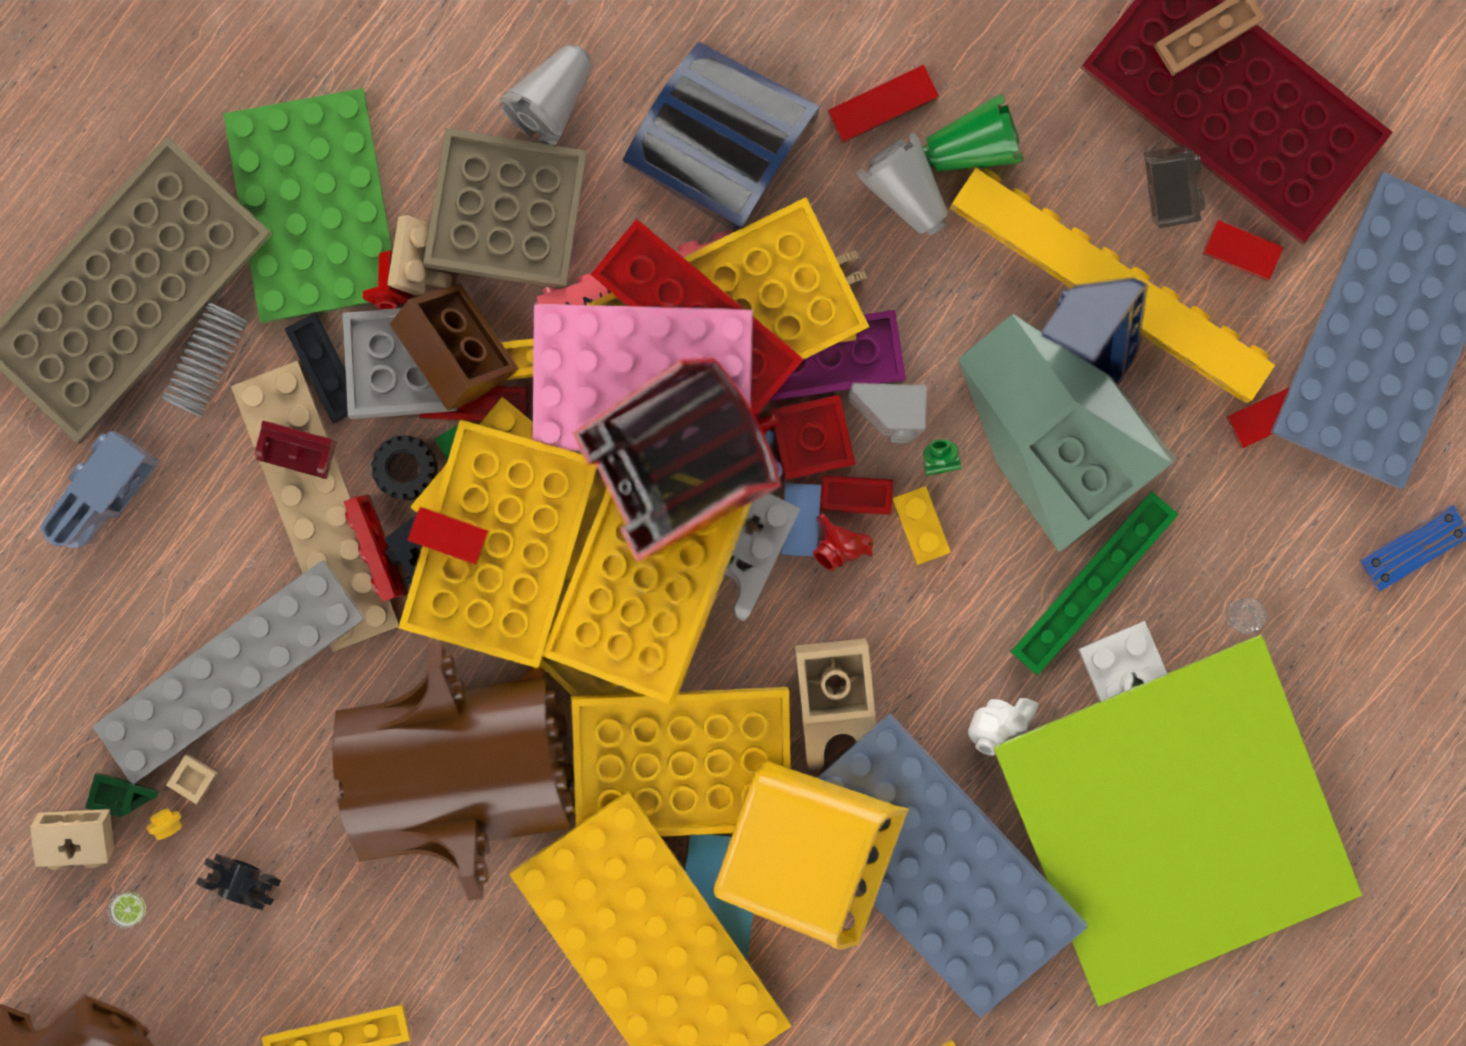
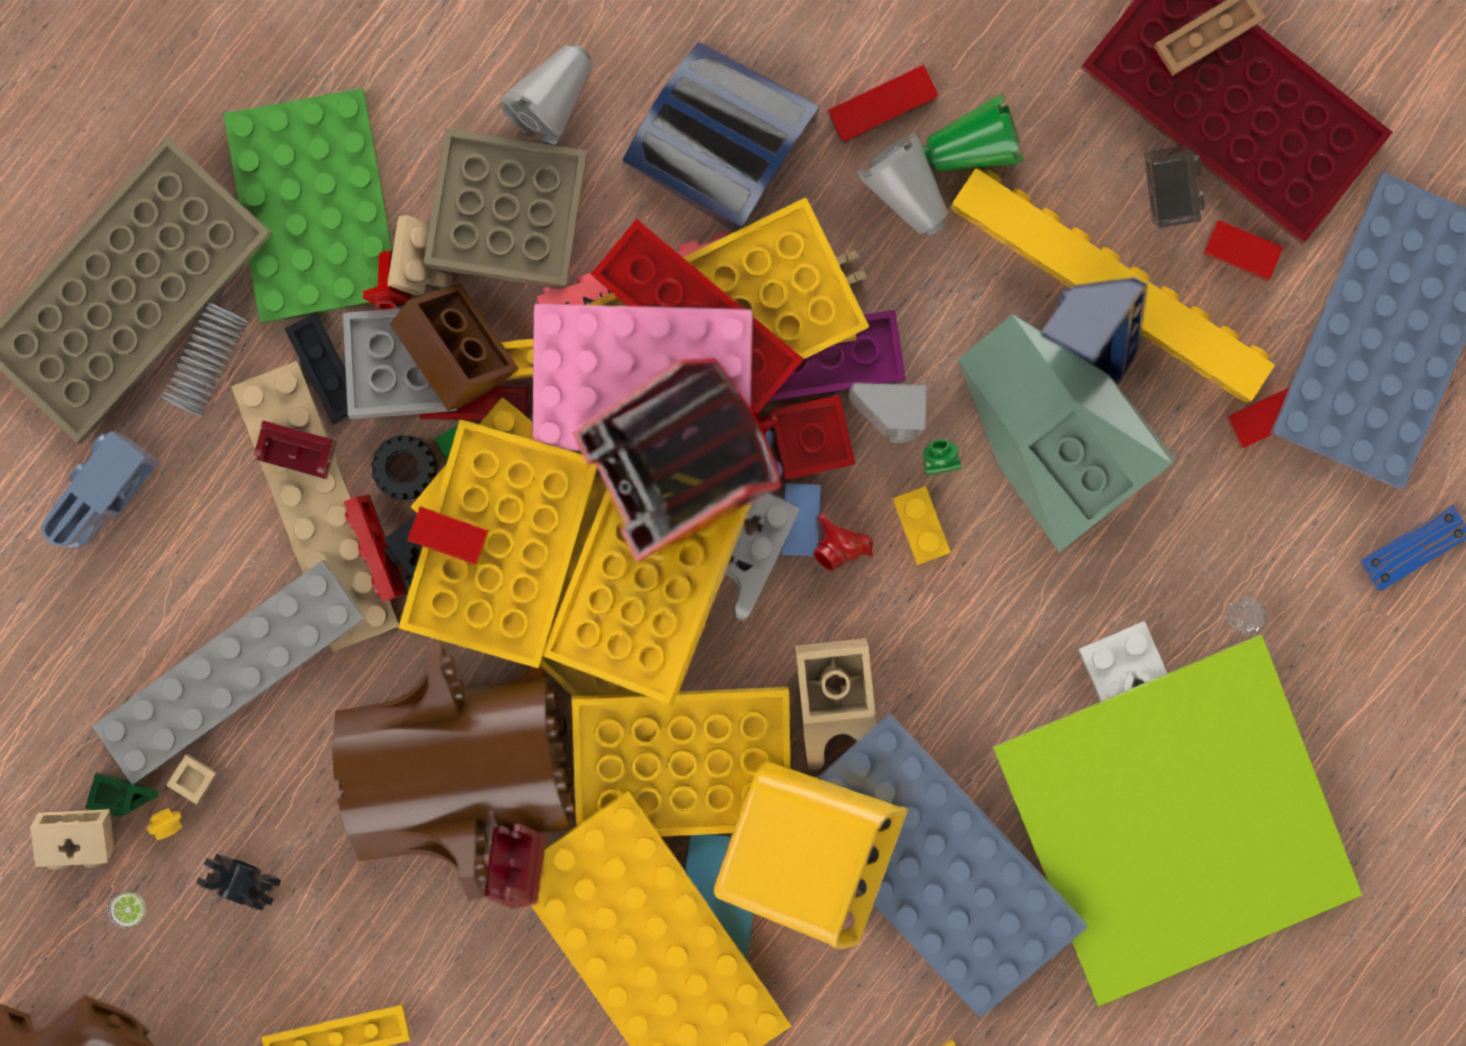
red tile [820,475,893,515] -> none
white head [968,698,1039,755] -> none
green plate [1009,491,1179,676] -> none
none -> dark red hinge [483,824,547,909]

